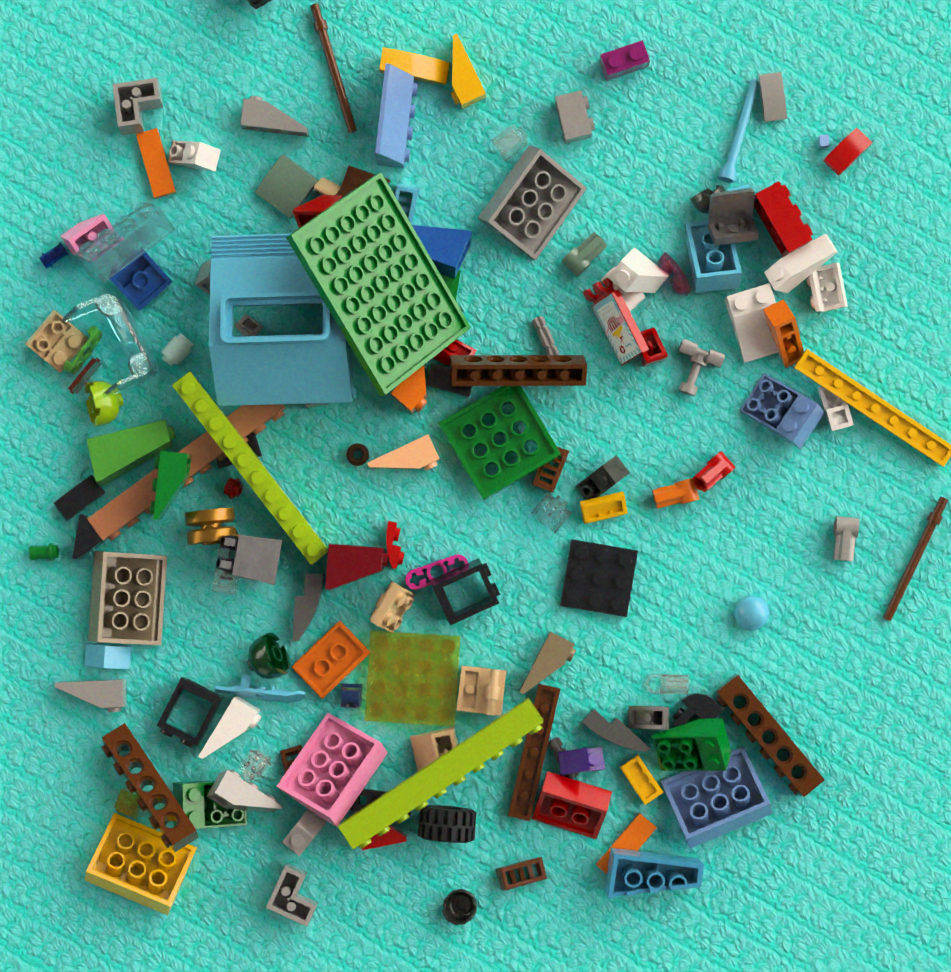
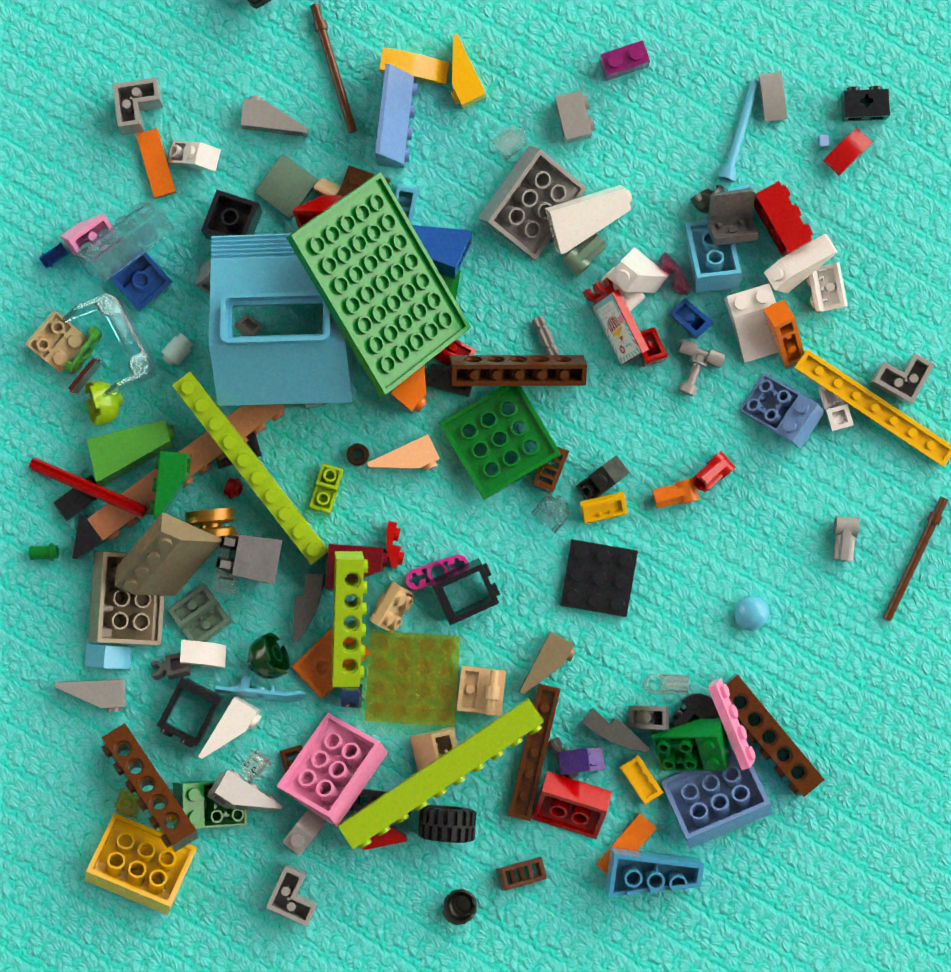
none -> red axle [29,458,148,518]
none -> dark tan slope [115,512,222,596]
none -> dark grey plate [151,653,191,680]
none -> sand green slope [168,584,233,642]
none -> white slope [180,640,226,668]
none -> black brick [201,190,262,240]
none -> lime slope [309,463,344,515]
none -> lime brick [331,551,368,687]
none -> white slope [545,185,632,254]
none -> blue slope [669,298,713,339]
none -> bright pink plate [708,678,755,770]
none -> black brick [841,86,890,122]
none -> light grey brick [869,353,935,406]

